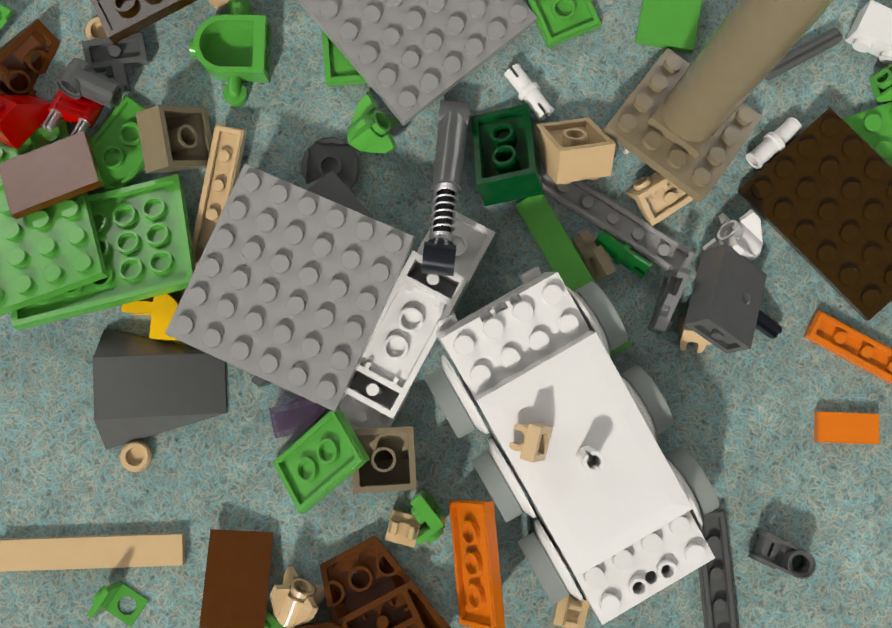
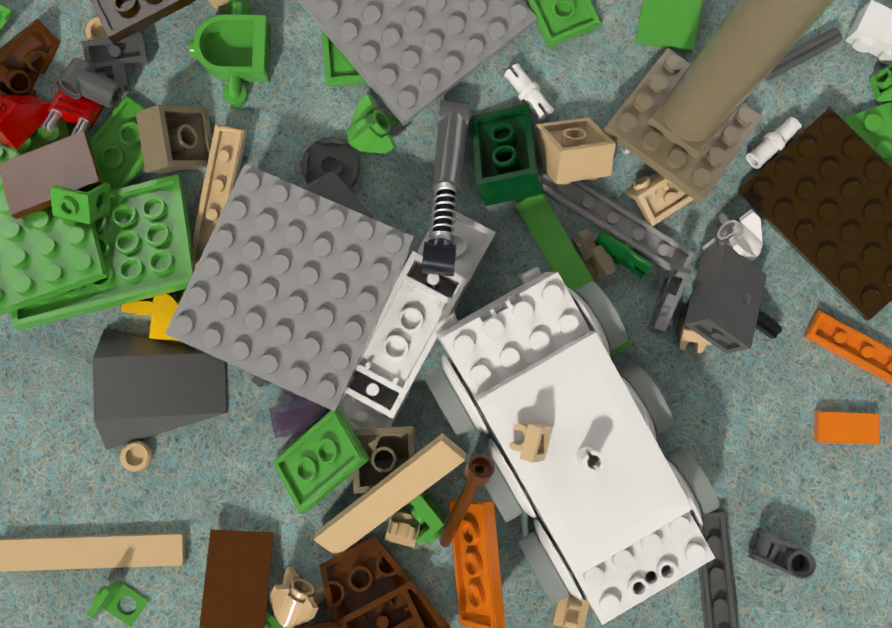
none -> bright green bracket [50,182,111,224]
none -> tan tile [313,433,466,556]
none -> reddish brown piece [439,454,495,547]

